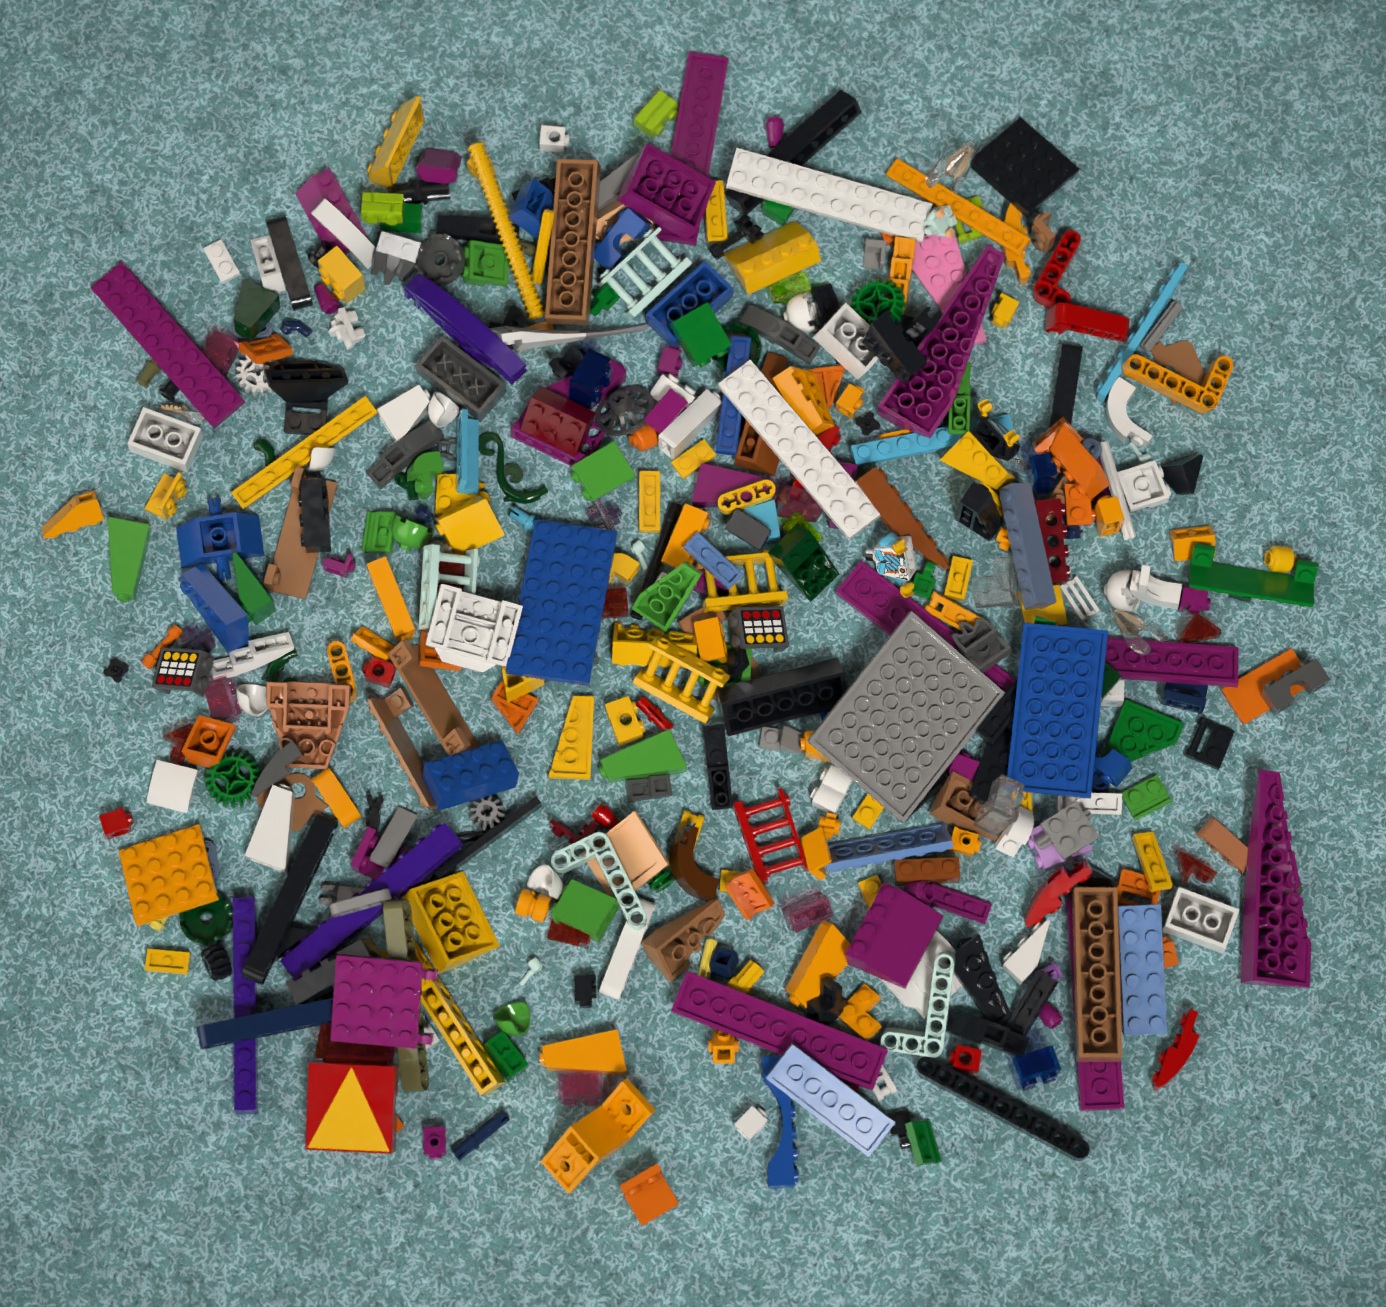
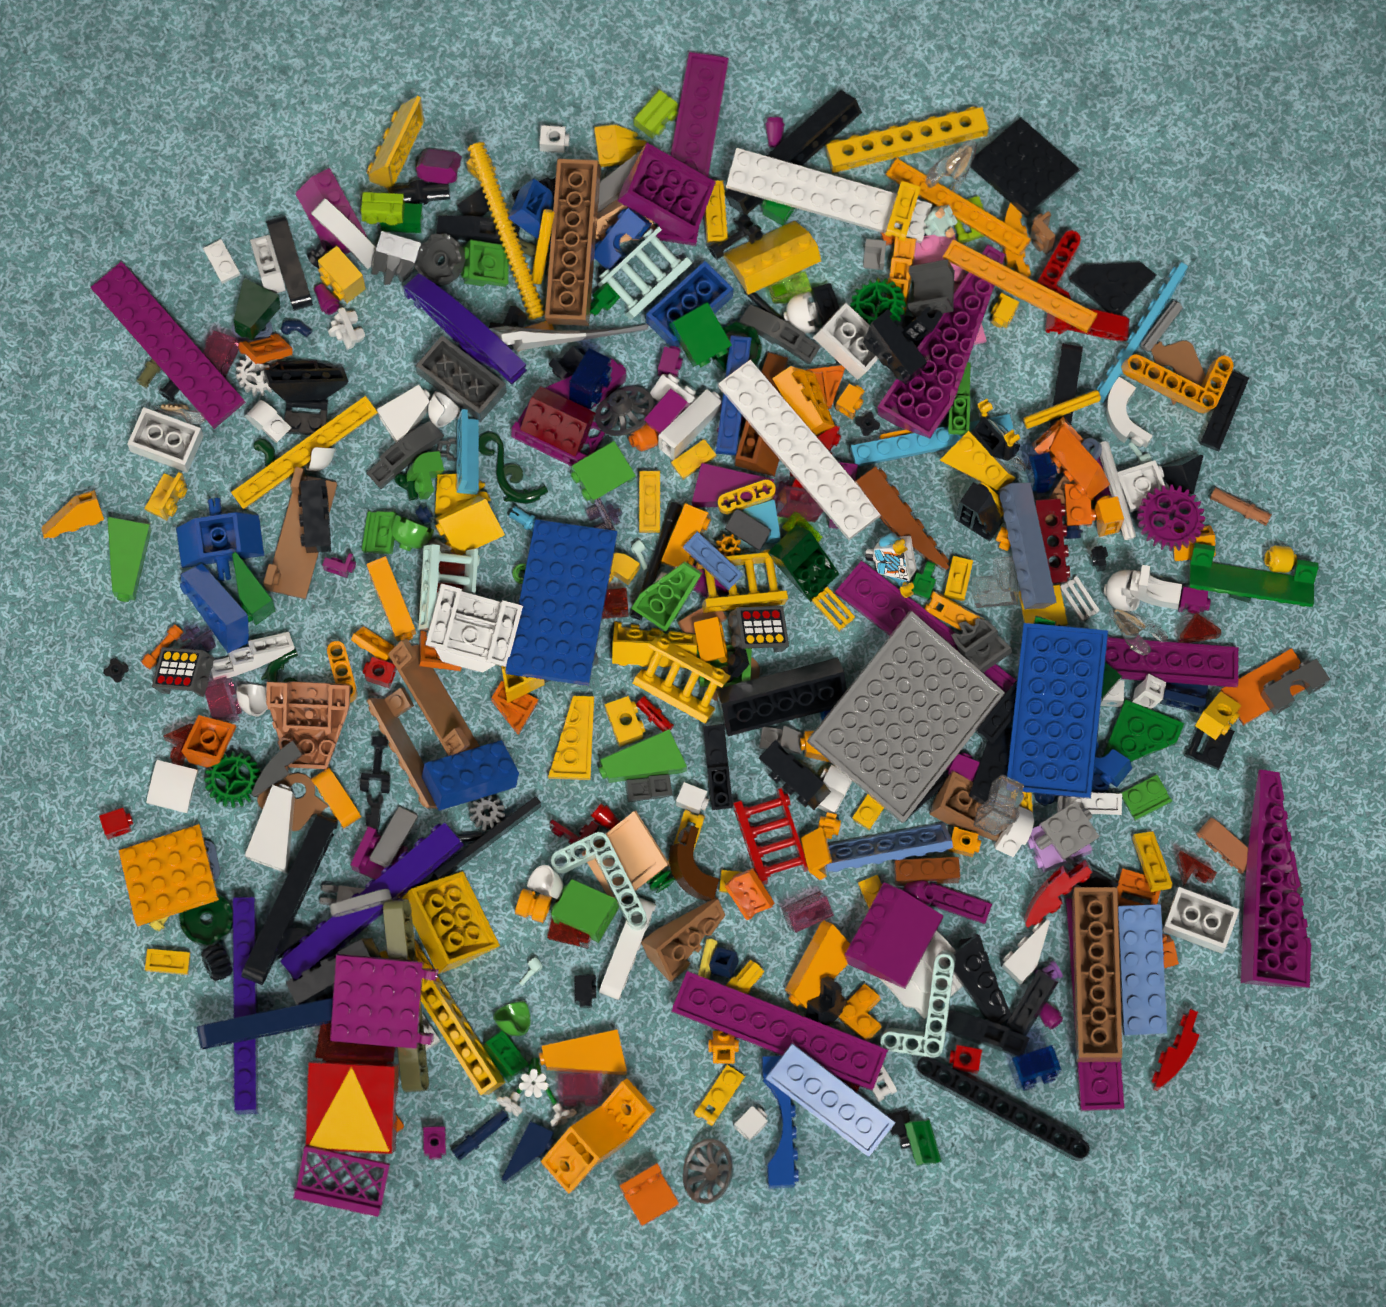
none -> white brick [244,400,291,443]
none -> magenta fence [293,1145,390,1217]
none -> black bar [360,736,391,794]
none -> black slope [457,187,490,217]
none -> white plant [496,1058,577,1127]
none -> dark blue slope [501,1121,556,1184]
none -> bright green plate [512,563,526,584]
none -> yellow plate [594,125,646,167]
none -> white brick [676,782,710,815]
none -> flat silver wheel [683,1139,733,1204]
none -> yellow plate [694,1065,745,1126]
none -> light orange gear [716,534,741,557]
none -> black bar [744,291,785,321]
none -> black wedge [759,739,831,810]
none -> yellow tile [812,587,855,632]
none -> yellow brick [826,107,989,173]
none -> yellow plate [885,181,921,241]
none -> dark grey panel [908,259,955,318]
none -> light orange tile [943,240,1097,333]
none -> yellow axle [1023,390,1101,429]
none -> dark blue plate [1034,794,1055,806]
none -> black plate [1070,262,1156,315]
none -> black plate [1090,546,1108,572]
none -> white brick [1132,674,1166,710]
none -> magenta gear [1137,485,1206,551]
none -> yellow brick [1195,691,1242,740]
none -> black plate [1200,371,1249,452]
none -> nougat pin [1210,487,1272,526]

